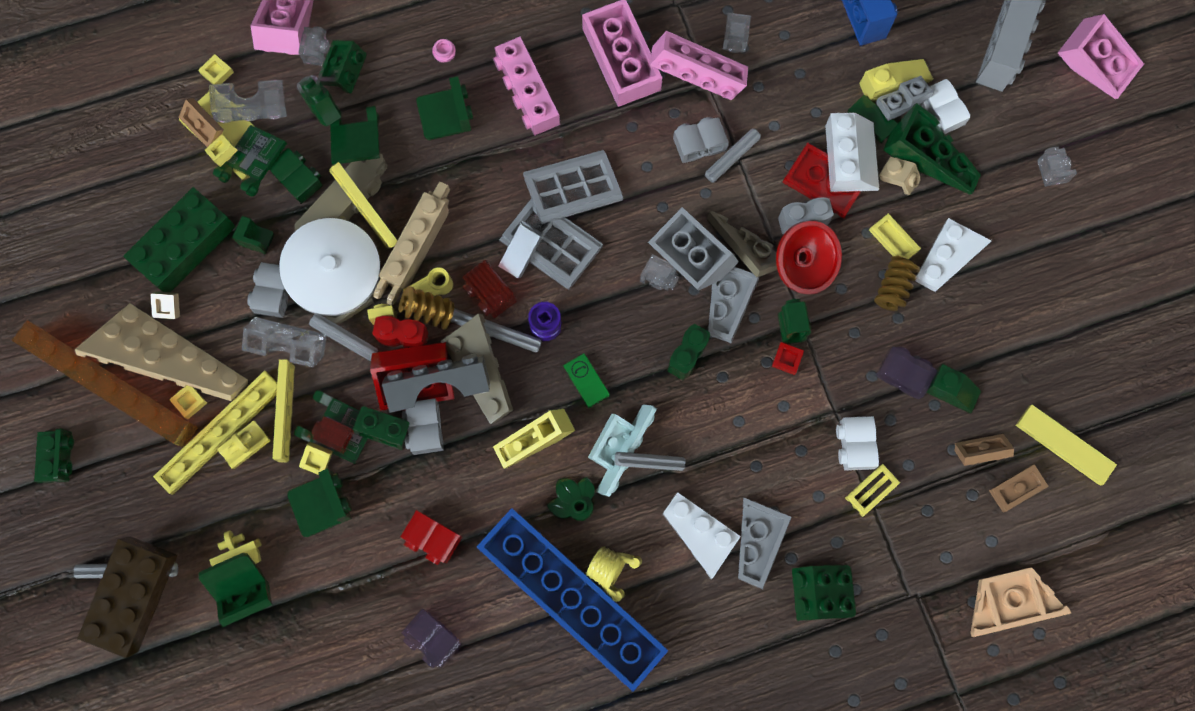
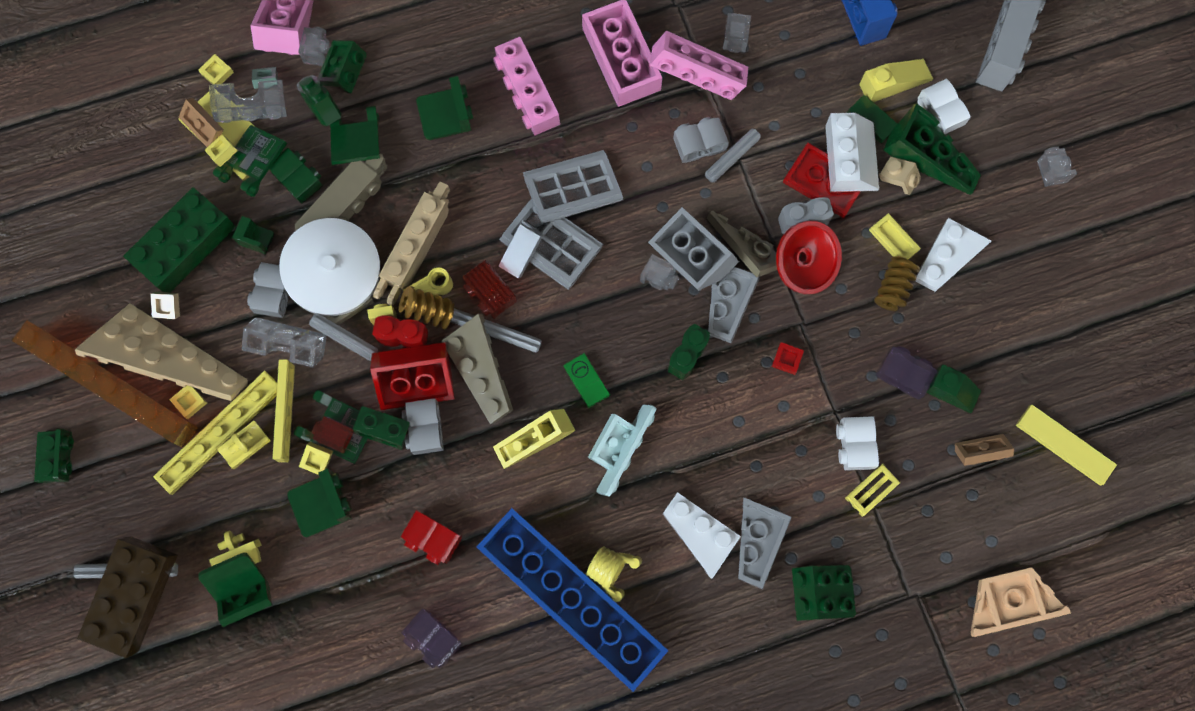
light yellow tile [329,162,397,249] -> none
dark grey arch [382,354,490,412] -> none
bright pink plate [432,39,456,62] -> none
dark purple wheel [528,302,561,341] -> none
dark green plate [547,477,595,521] -> none
light grey axle [614,452,686,471] -> none
dark green brick [778,299,812,344] -> none
light grey slope [876,76,933,121] -> none
medium nougat plate [989,465,1049,512] -> none
bright pink slope [1058,14,1144,99] -> none
none -> sand green plate [252,67,278,89]

